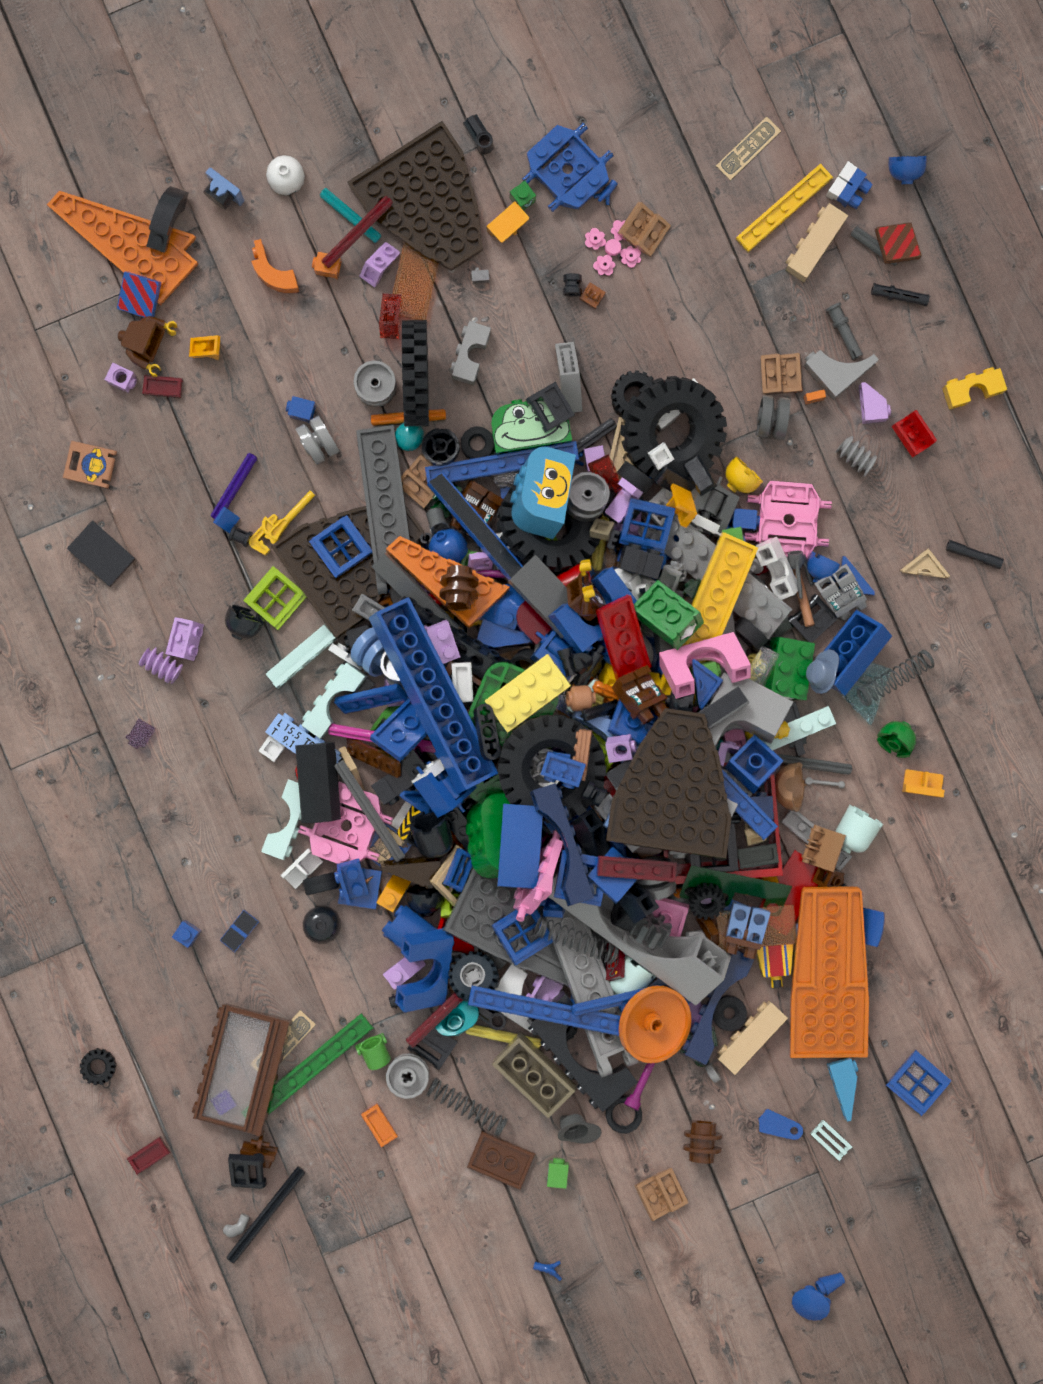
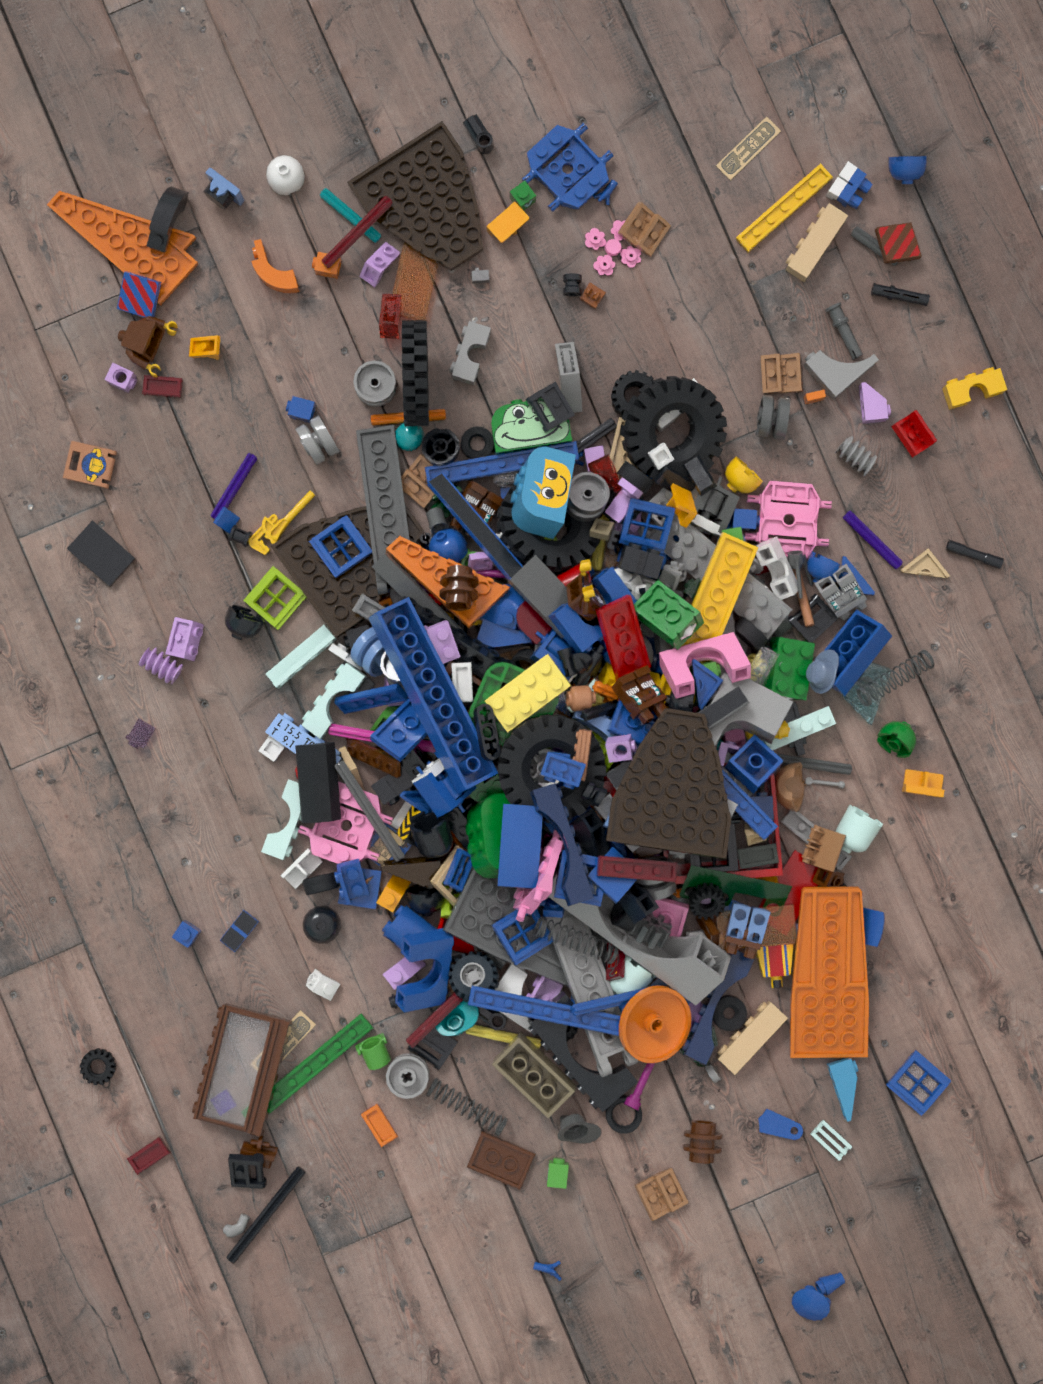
none -> white bracket [306,969,340,1001]
none -> dark purple axle [843,511,903,569]

